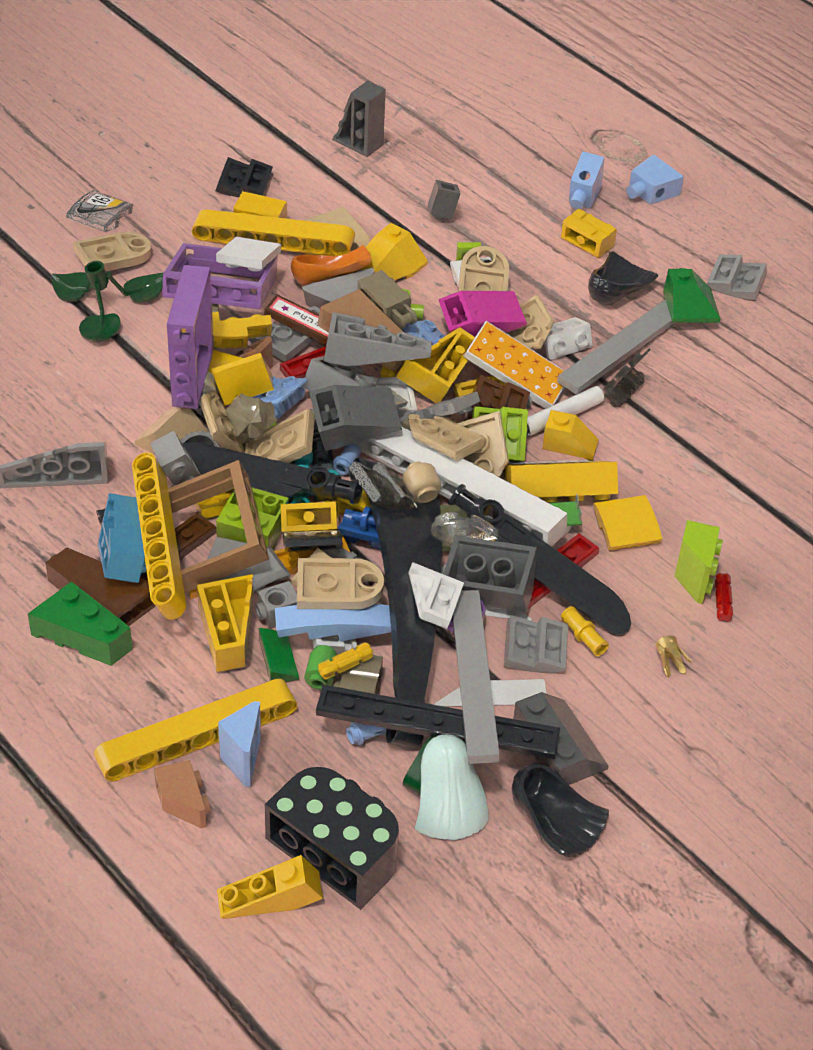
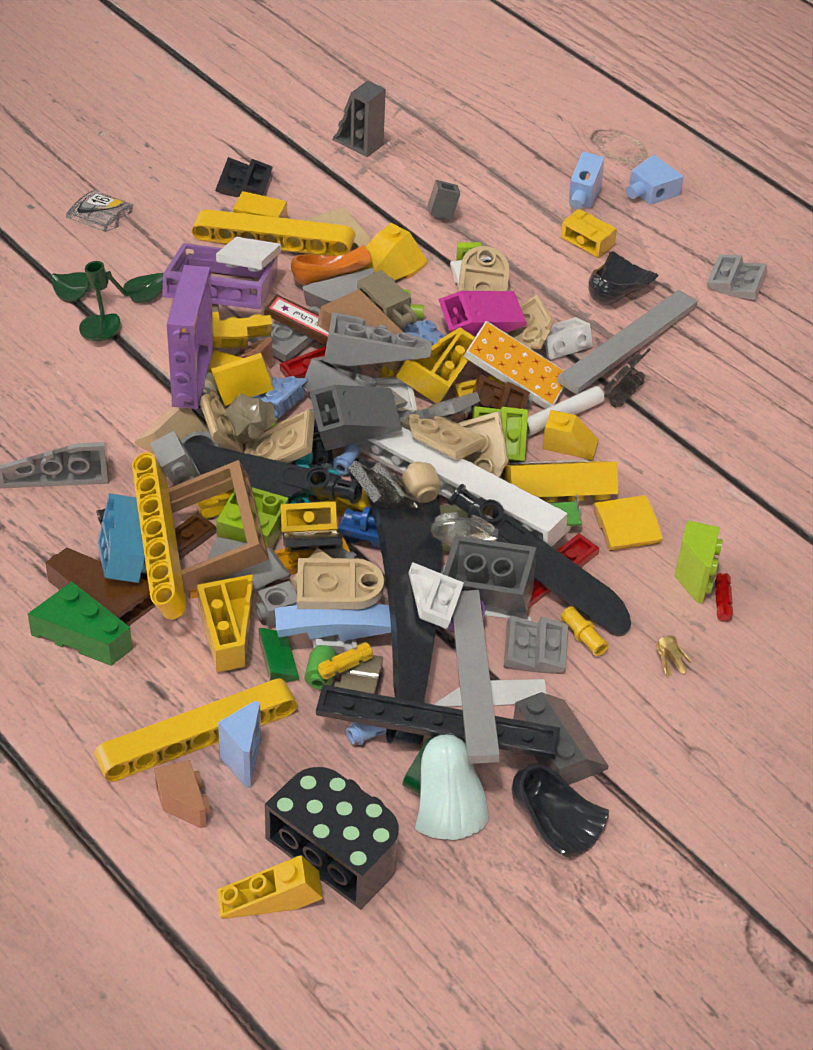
tan tile [73,232,151,271] -> none
green slope [663,268,721,323] -> none

